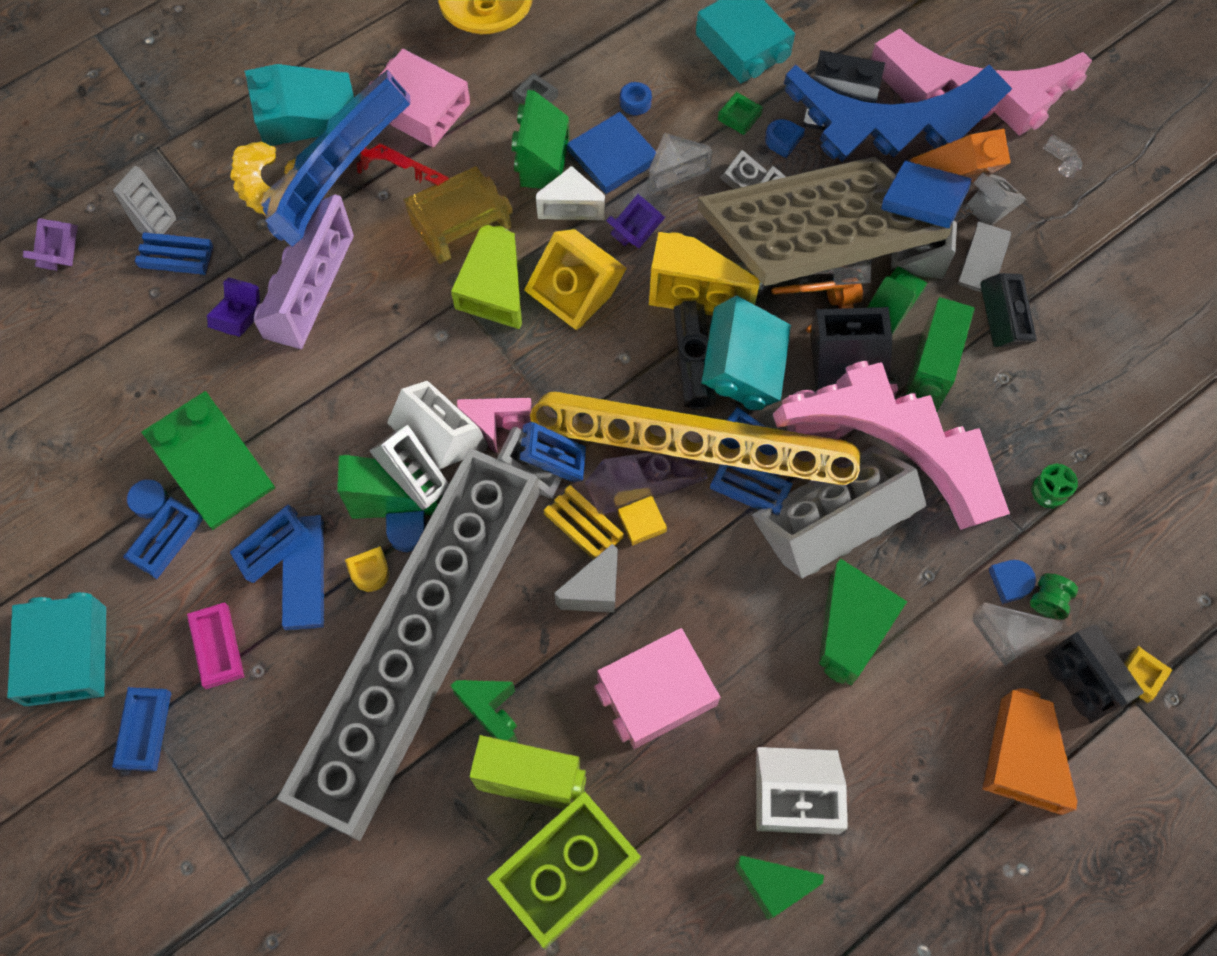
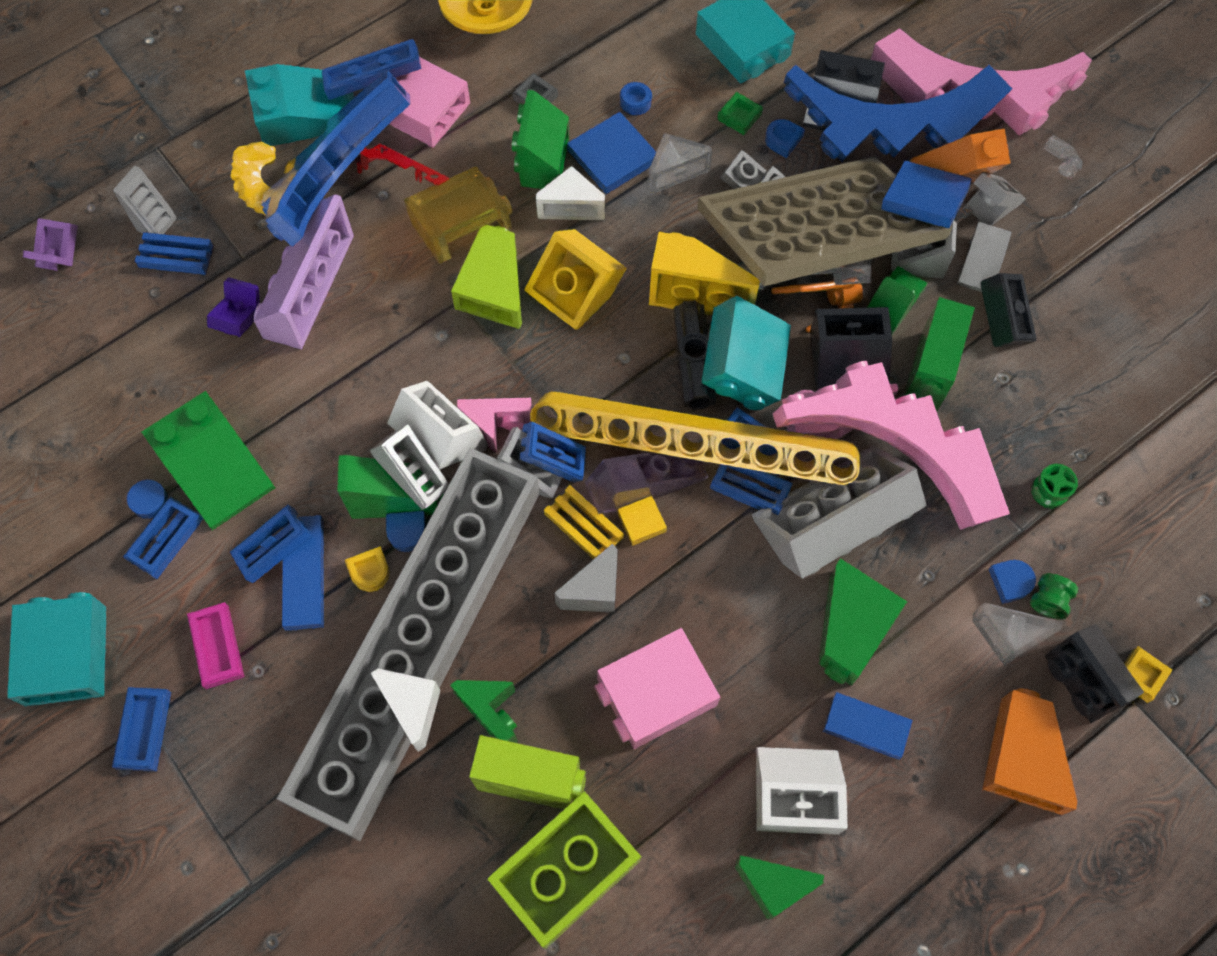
dark purple bracket [606,194,666,249] -> none
none -> blue tile [321,39,422,100]
none -> white slope [371,669,440,752]
none -> blue tile [823,692,913,760]

